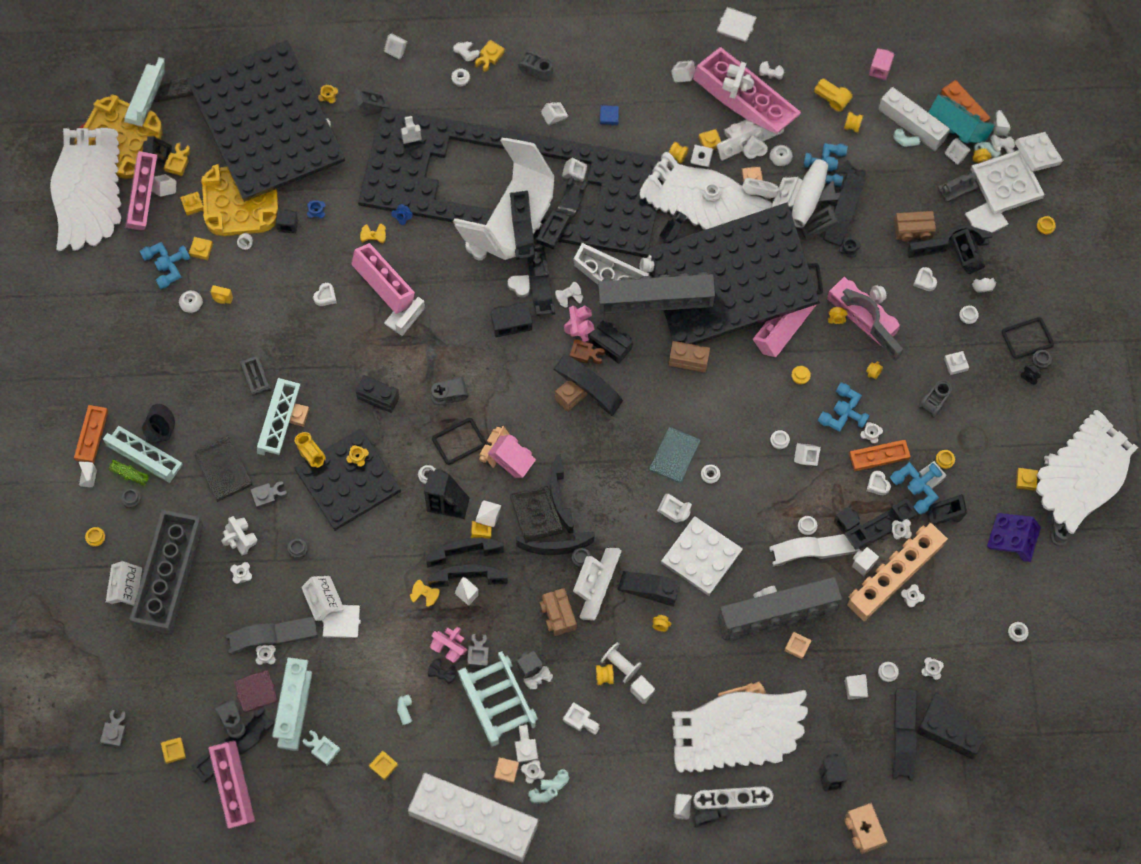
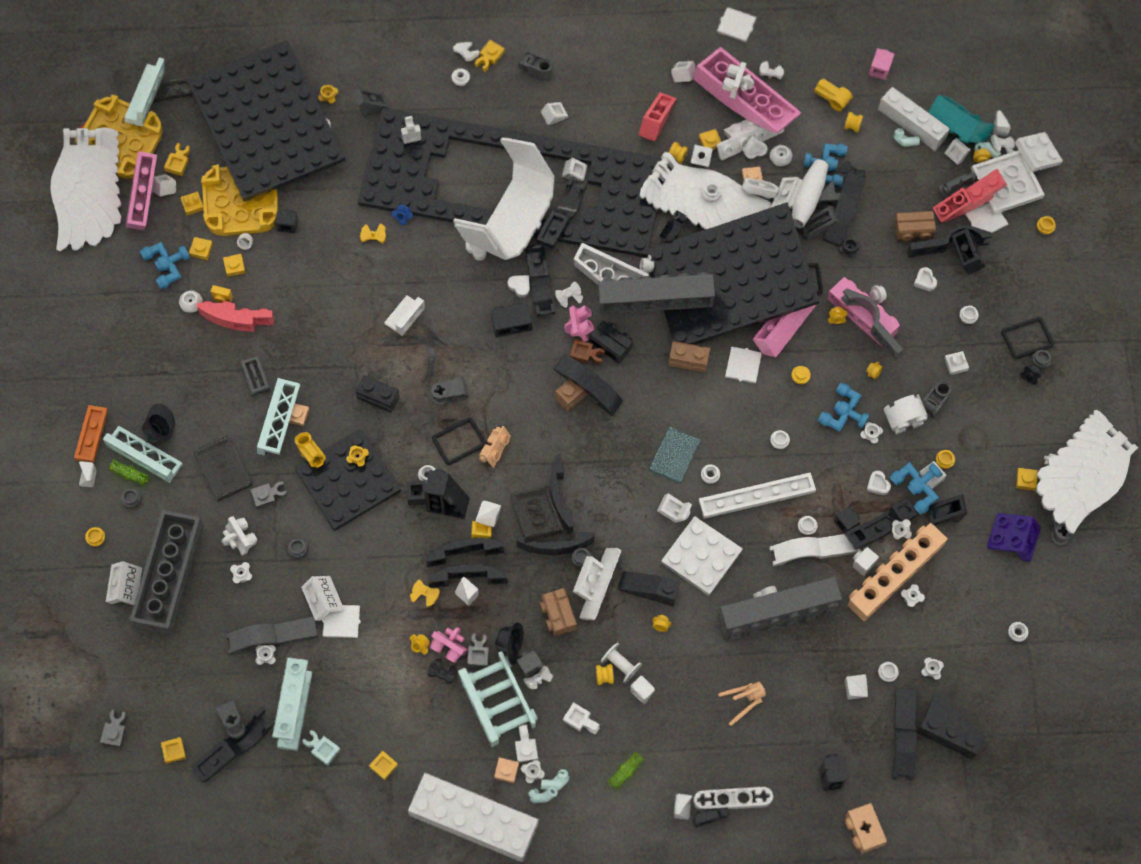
black slope [143,136,172,163] -> none
bright pink brick [209,741,255,828] -> none
clear pink piece [234,670,278,713] -> none
blue plate [307,200,326,218] -> none
white tile [313,283,337,306] -> none
bright pink brick [351,243,415,314] -> none
white tile [384,34,407,59] -> none
light aqua arm [397,695,412,725] -> none
bright pink brick [488,435,536,478] -> none
black piece [510,190,535,260] -> none
blue tile [600,106,619,125] -> none
white animal [672,690,808,772] -> none
light nougat plate [784,632,811,659] -> none
white slope [794,443,821,466] -> none
orange plate [849,440,911,472] -> none
orange plate [941,80,990,123] -> none
white plate [972,278,996,292] -> none
none -> coral slope [197,301,274,332]
none -> yellow plate [223,254,246,277]
none -> black plate [406,480,426,505]
none -> yellow plate [410,634,430,655]
none -> black piece [495,622,524,666]
none -> clear neon green pin [608,751,644,790]
none -> coral slope [639,92,676,141]
none -> white plate [699,472,816,519]
none -> white piece [725,347,762,384]
none -> white brick [883,394,928,434]
none -> coral slope [933,169,1007,223]

